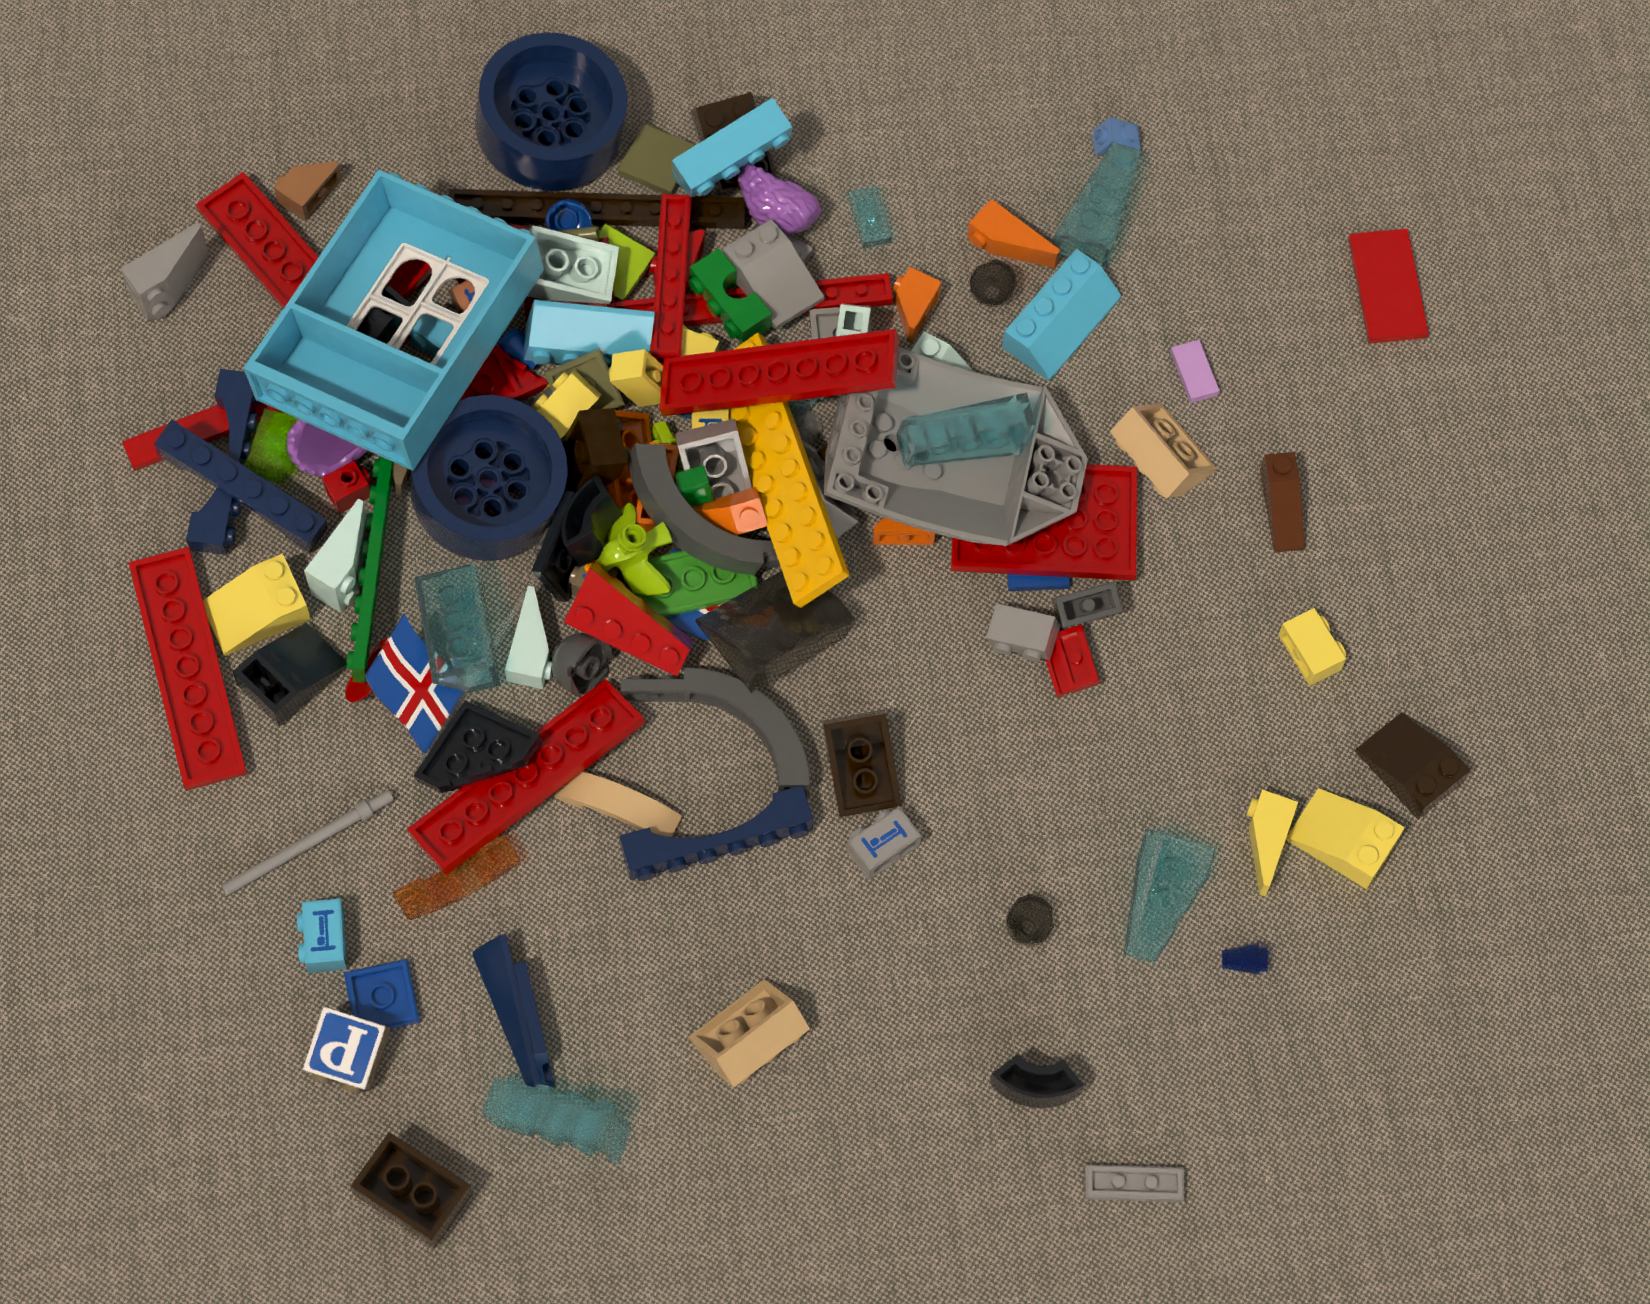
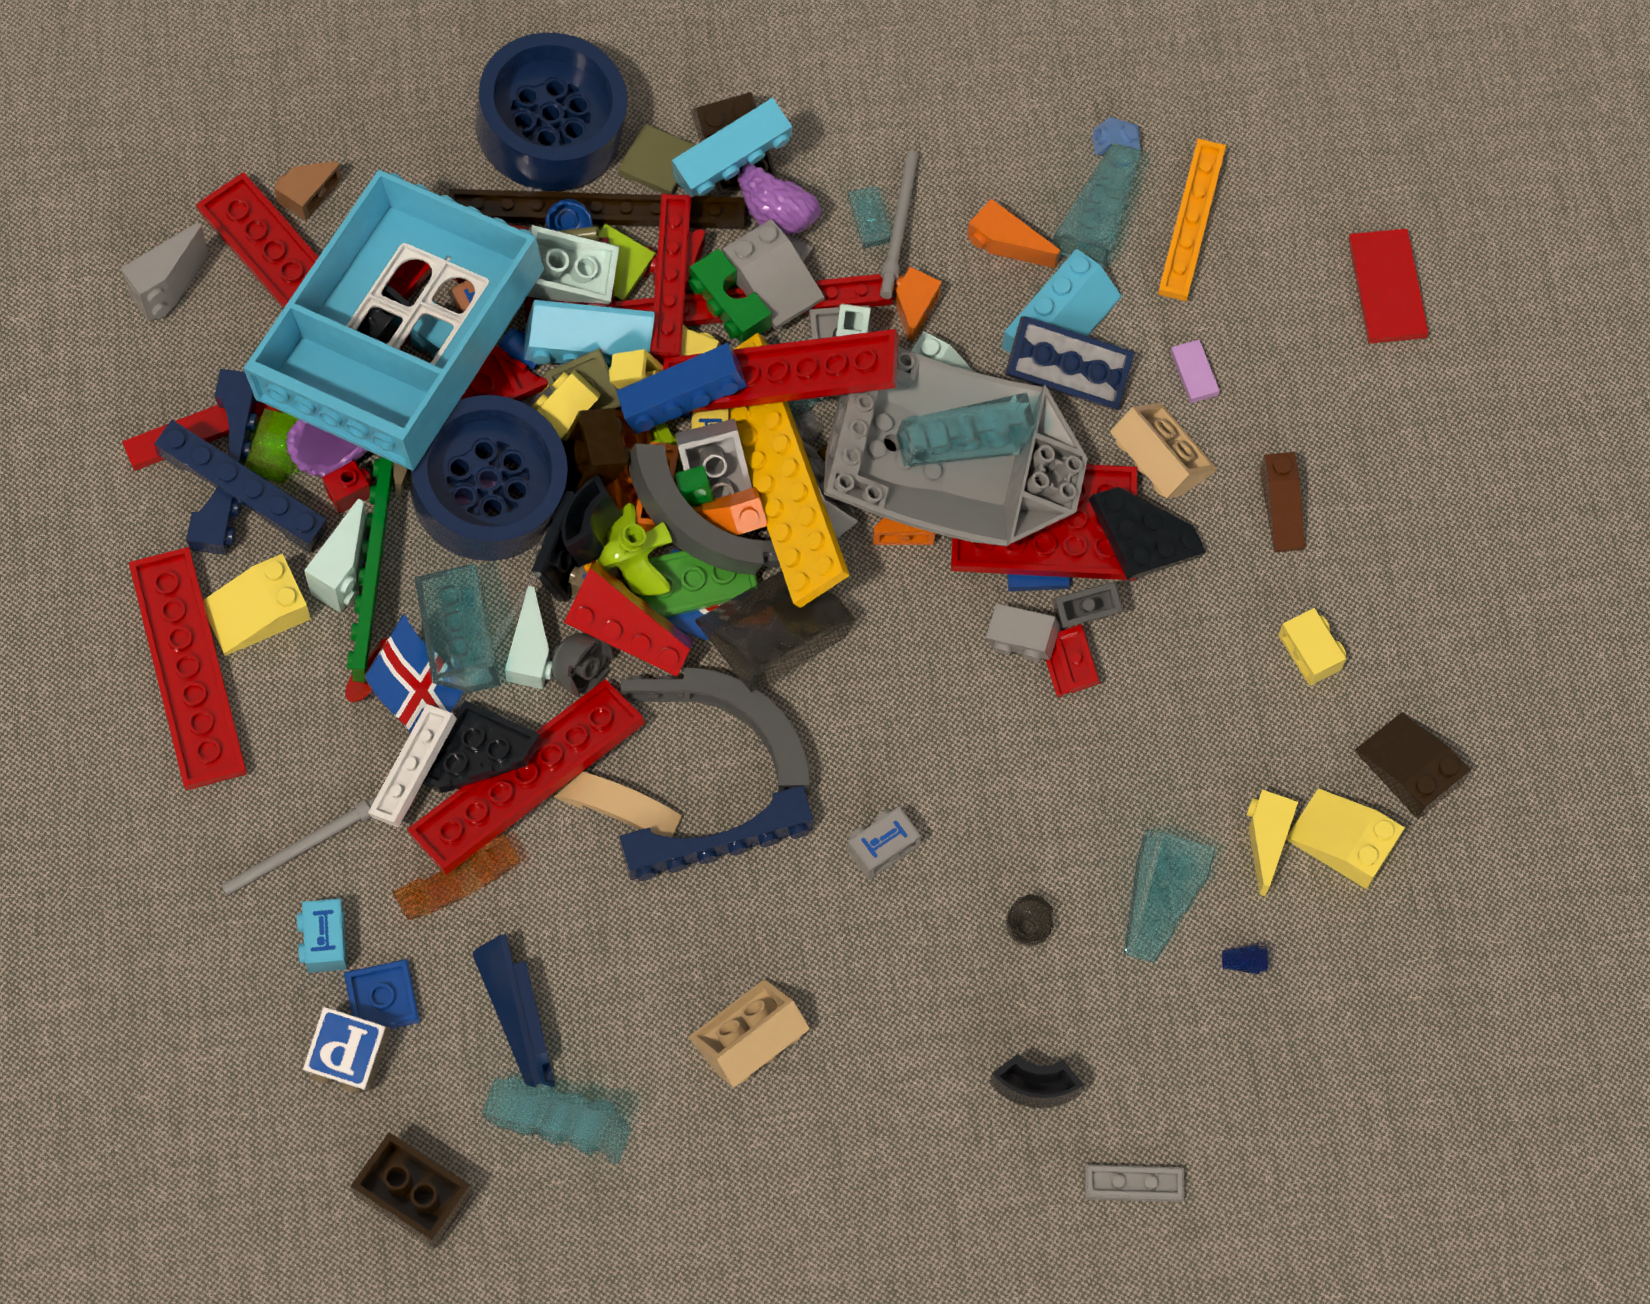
black slope [232,623,347,726] -> none
dark brown slope [822,710,902,817] -> none
clear smoke hair [969,259,1017,307] -> none
none -> white plate [368,704,457,828]
none -> blue brick [616,343,747,435]
none -> light grey bar [880,150,918,299]
none -> dark blue piece [1005,316,1134,410]
none -> black plate [1088,487,1206,580]
none -> light orange plate [1158,138,1226,302]

